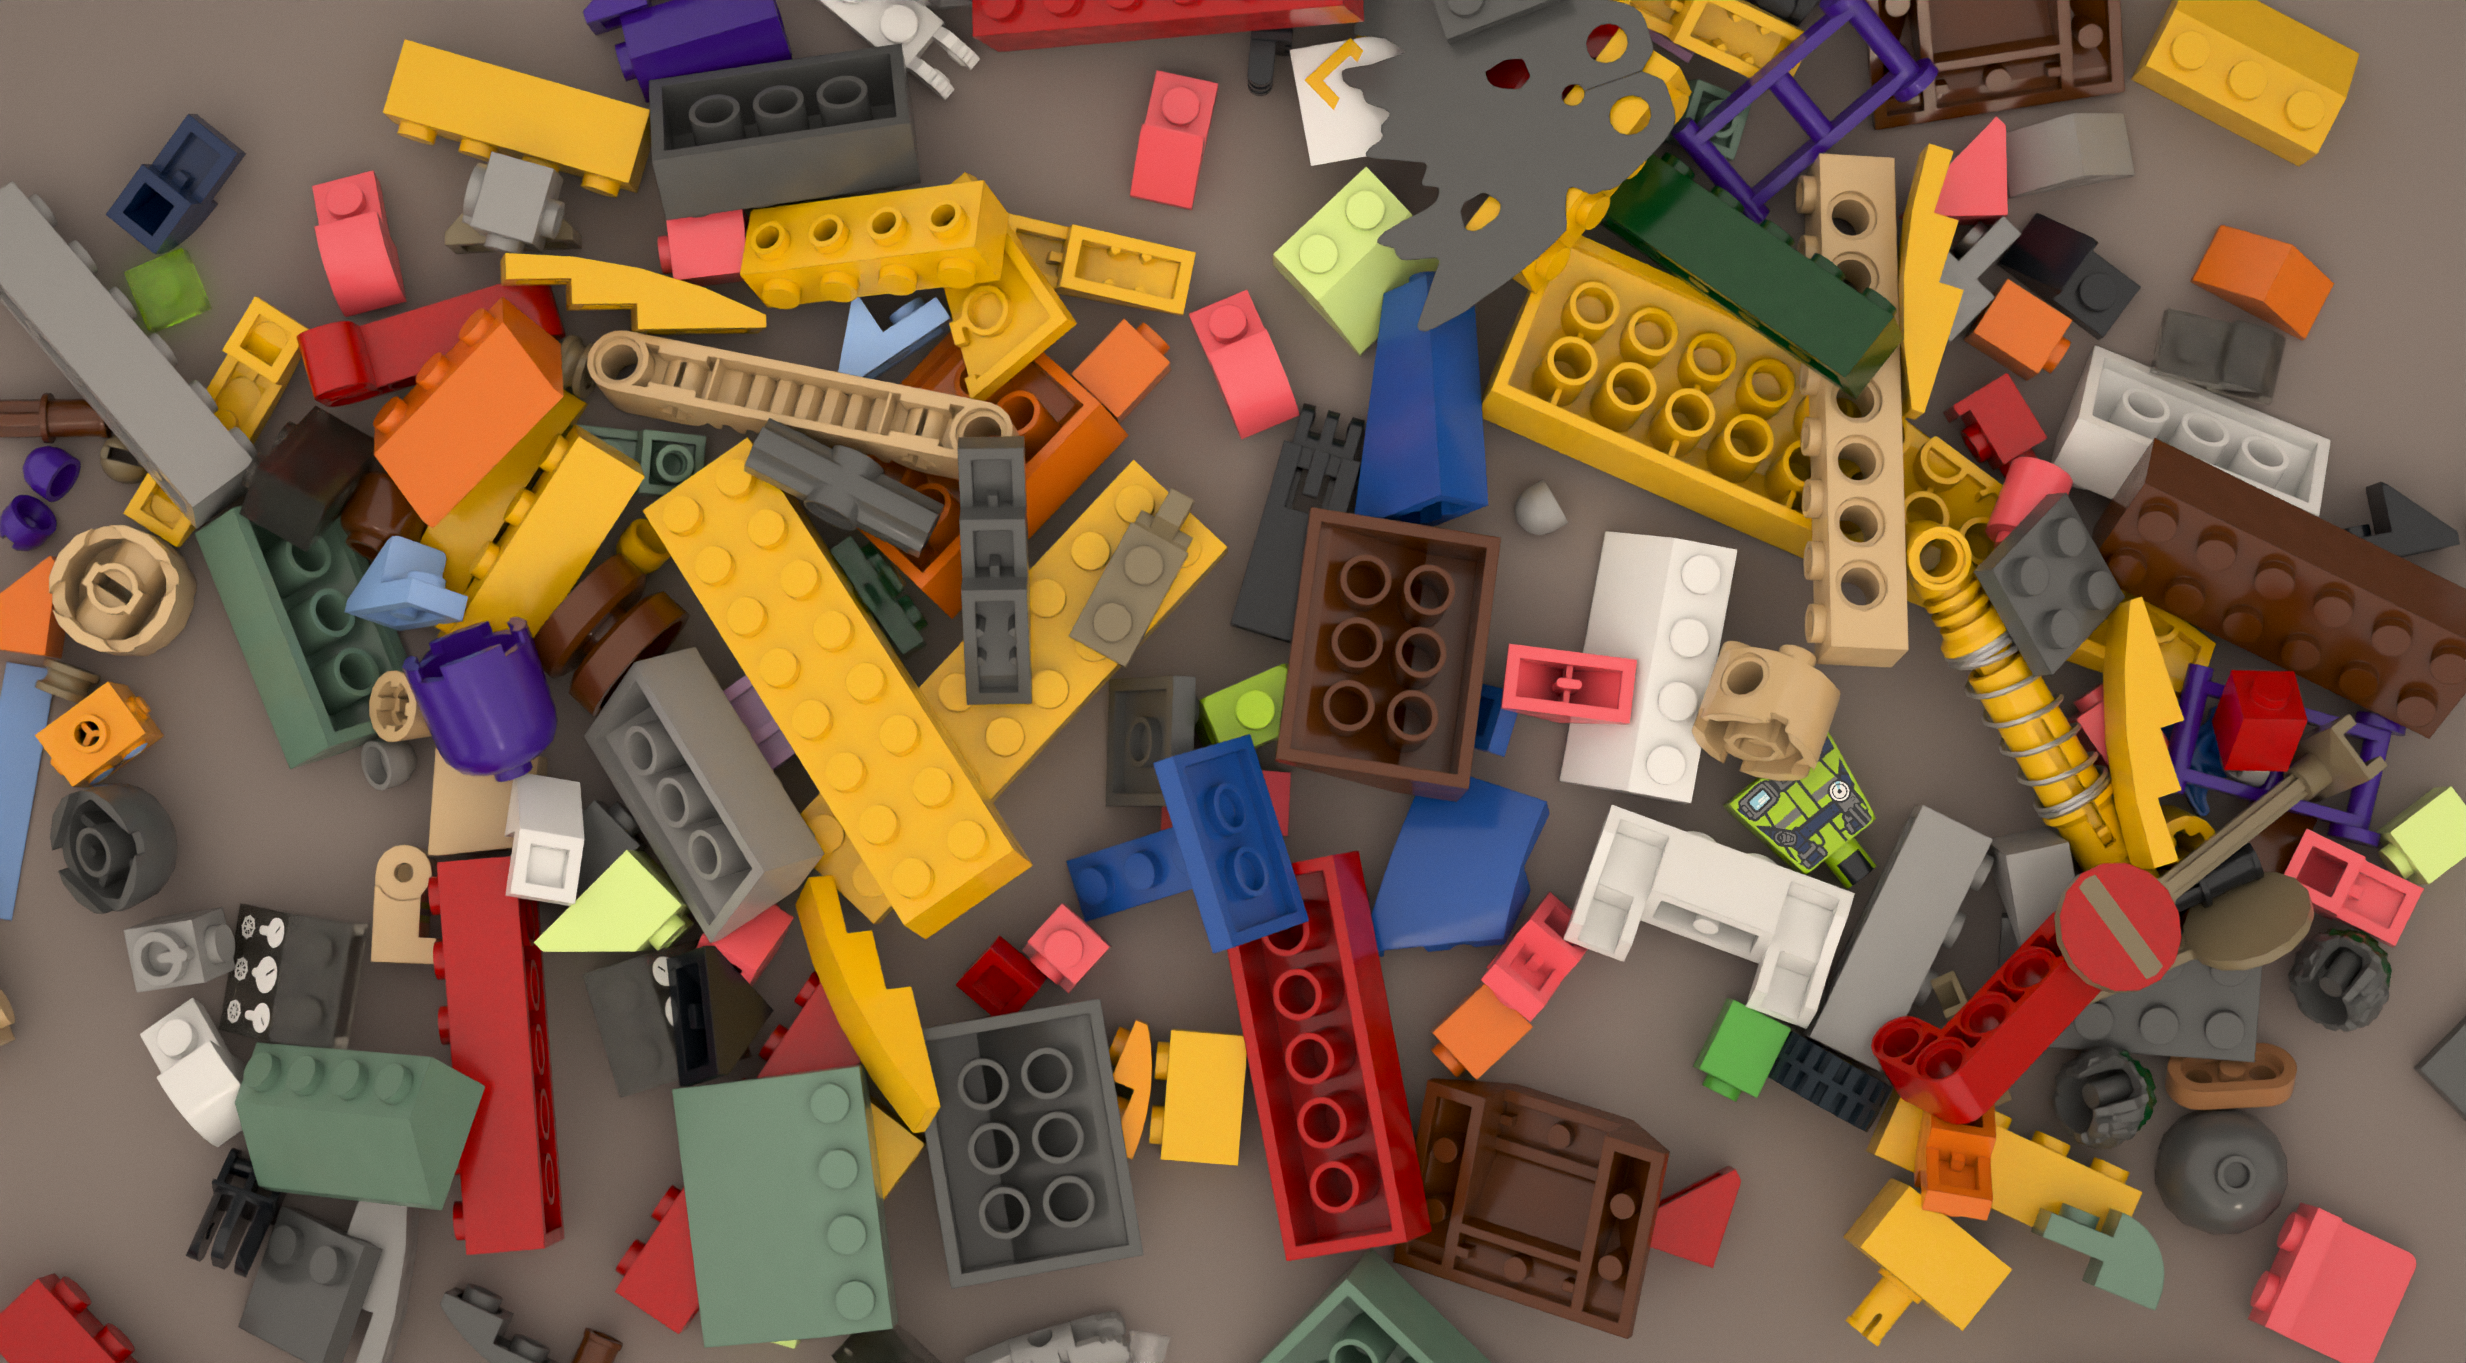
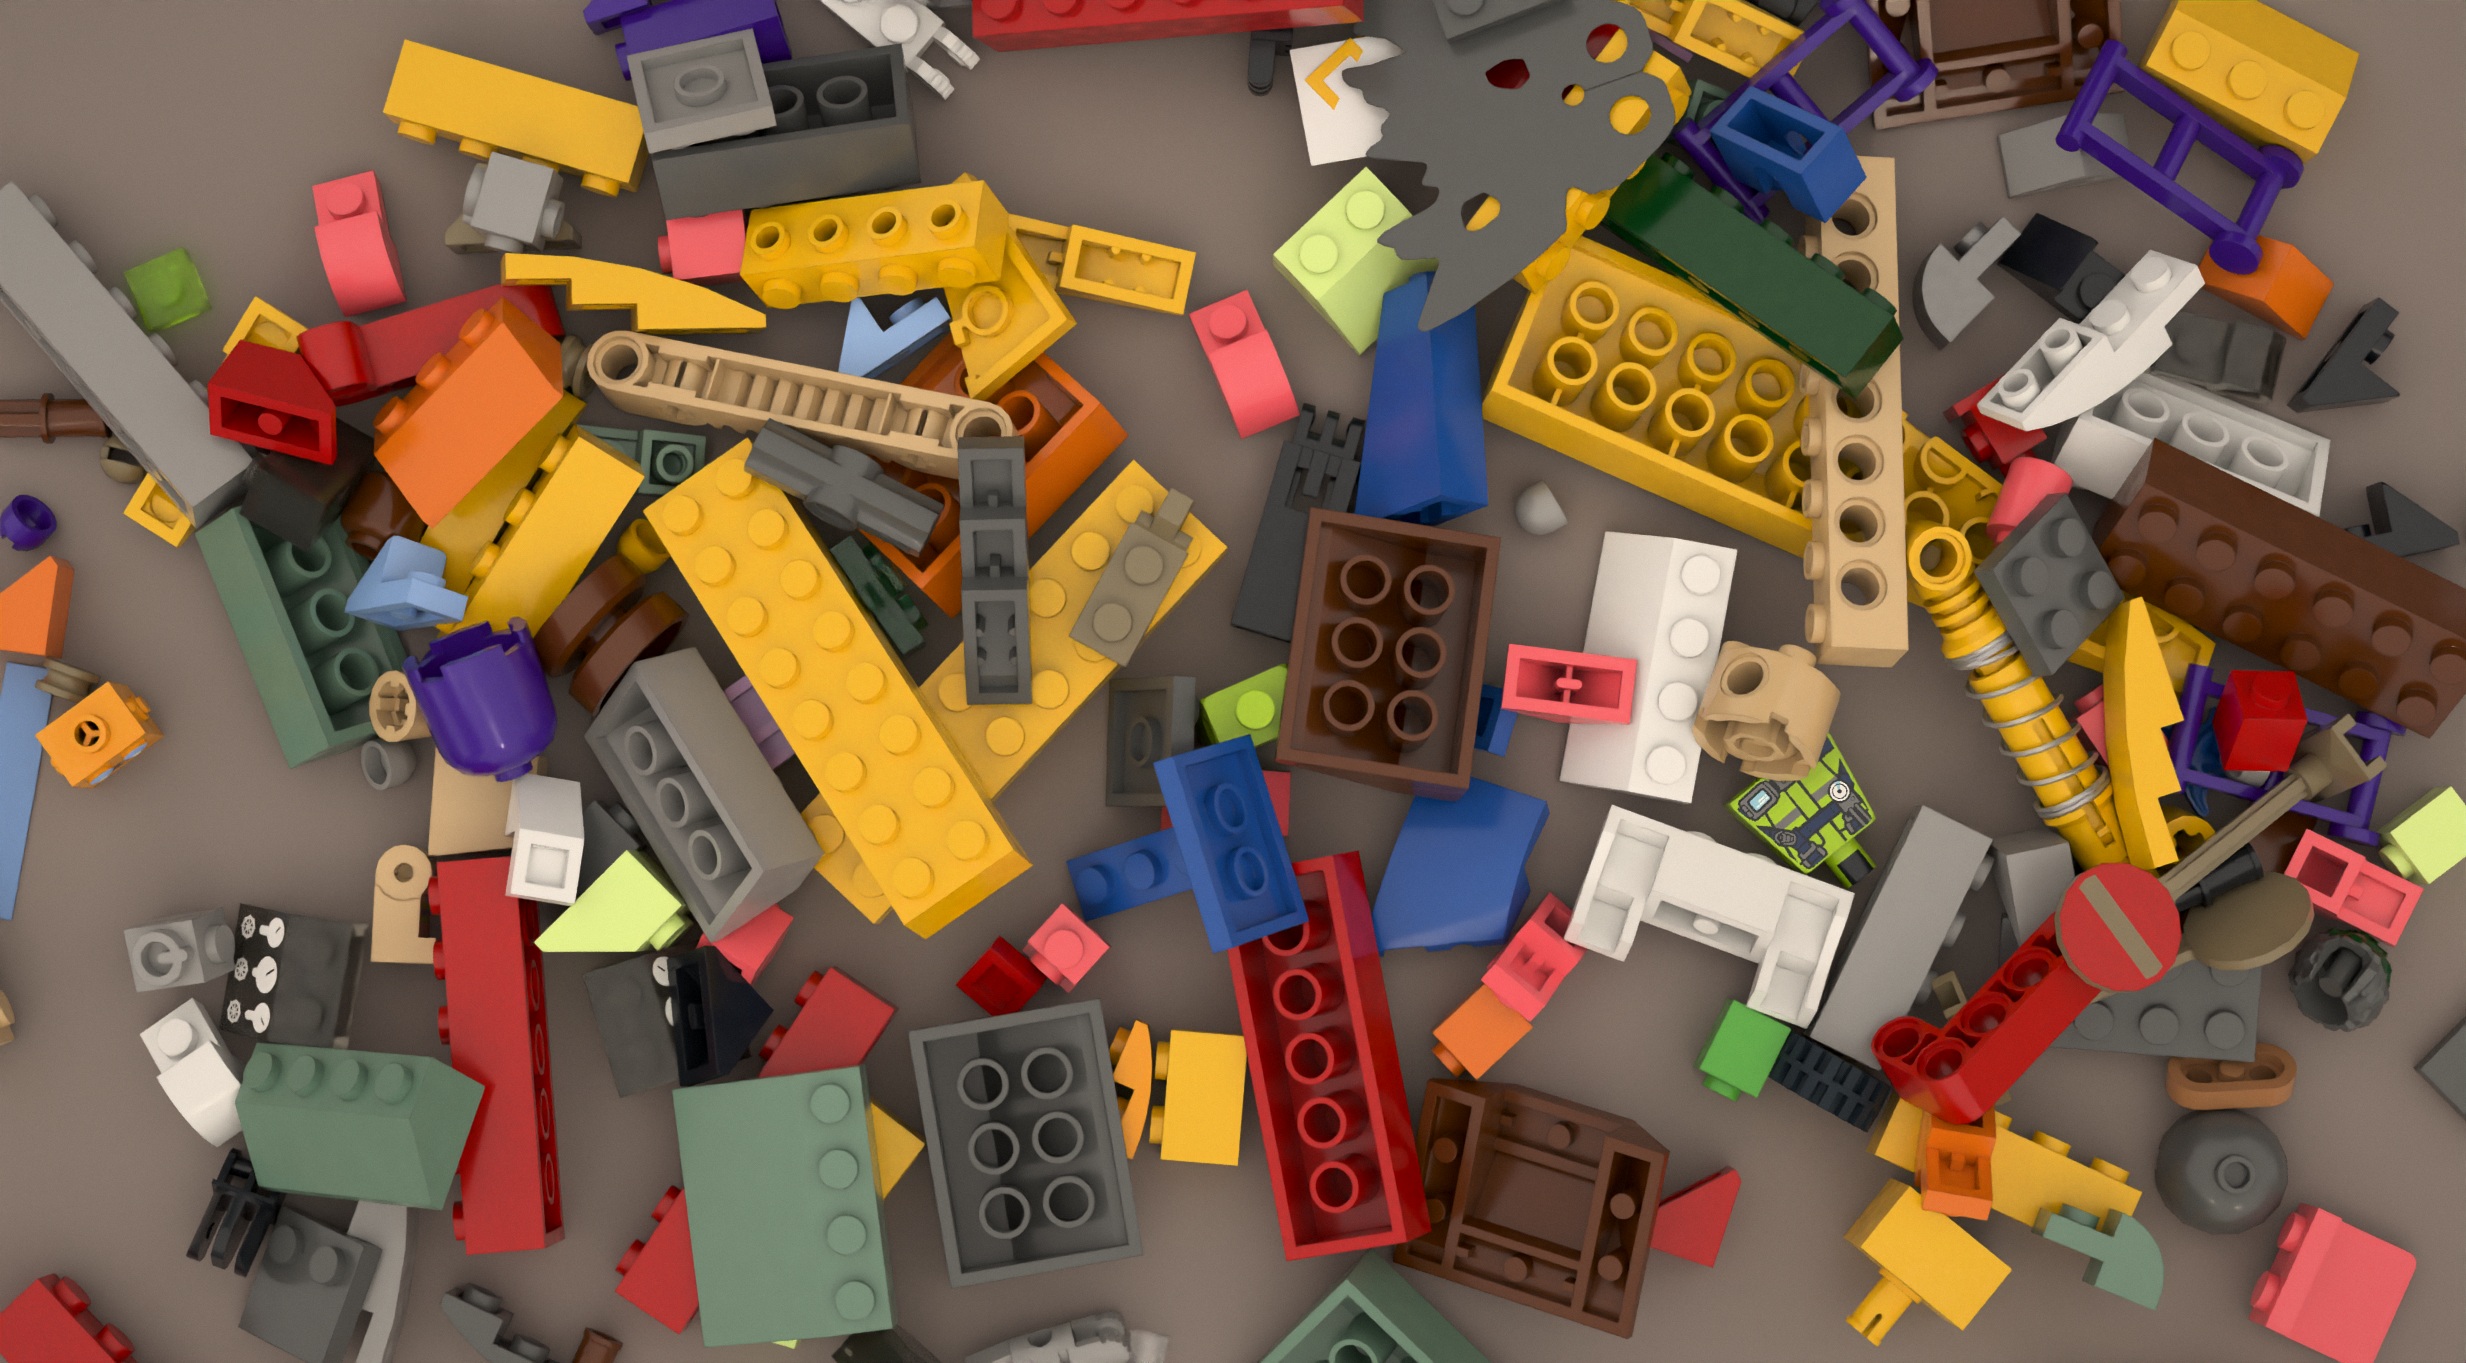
dark purple hinge [22,446,81,502] -> none
tan brick [49,525,197,656] -> none
dark grey cylinder [50,783,177,914] -> none
dark blue brick [106,114,246,254] -> none
yellow slope [795,875,941,1133] -> none
orange brick [1071,319,1171,425] -> none
coral slope [1130,70,1218,210] -> none
yellow slope [1898,143,1964,420] -> none
coral slope [1899,116,2008,225] -> none
orange brick [1963,279,2073,381] -> none
dark grey piece [2052,1045,2157,1150] -> none
none -> red slope [208,340,337,465]
none -> light grey plate [627,28,777,154]
none -> blue brick [1709,85,1867,223]
none -> white slope [1977,250,2205,431]
none -> dark purple piece [2055,40,2304,275]
none -> black slope [2287,297,2400,413]

